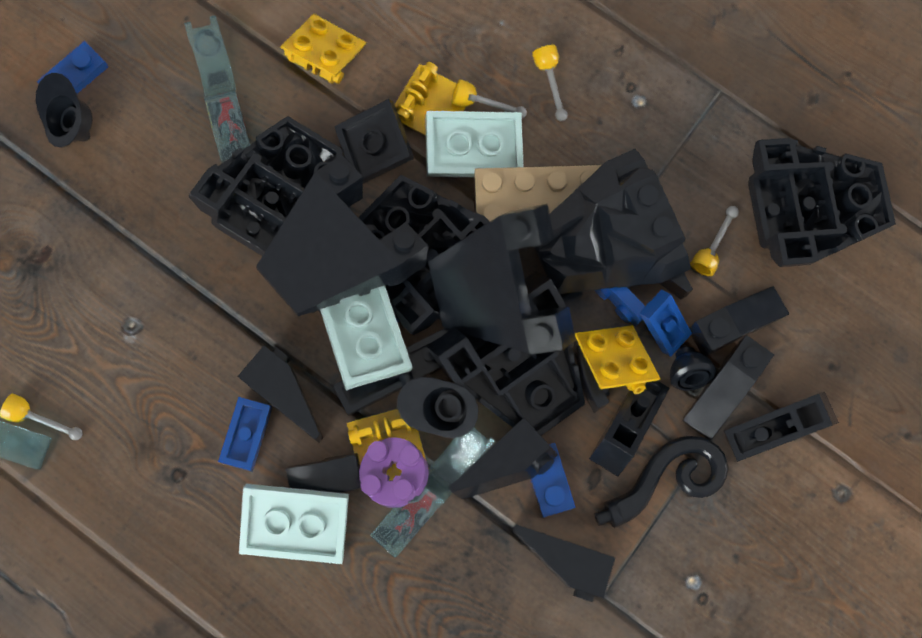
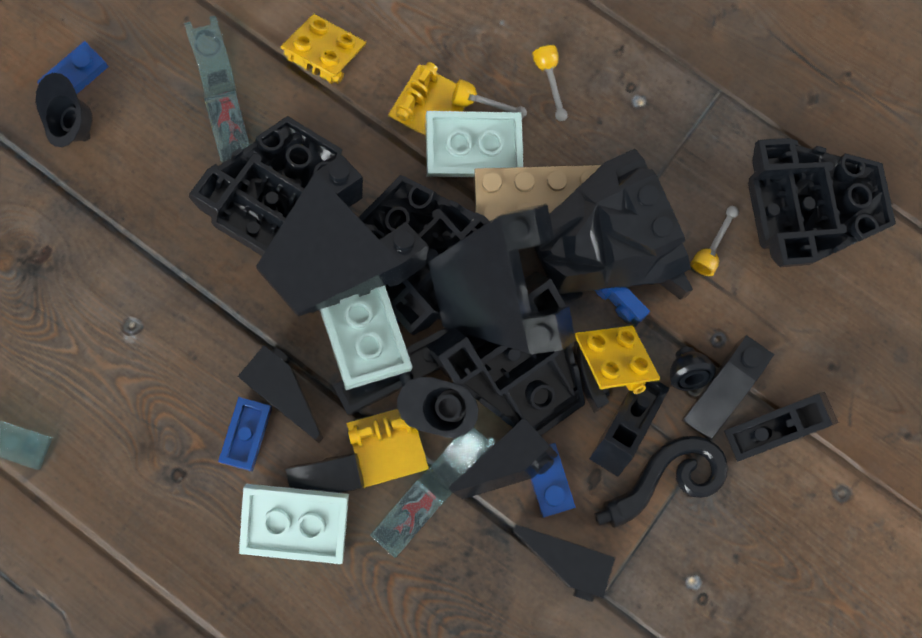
hinge [0,393,83,440] -> none
black plate [334,99,415,184] -> none
medium lavender plate [359,437,429,508] -> none
blue plate [640,289,692,357] -> none
black slope [690,286,790,356] -> none

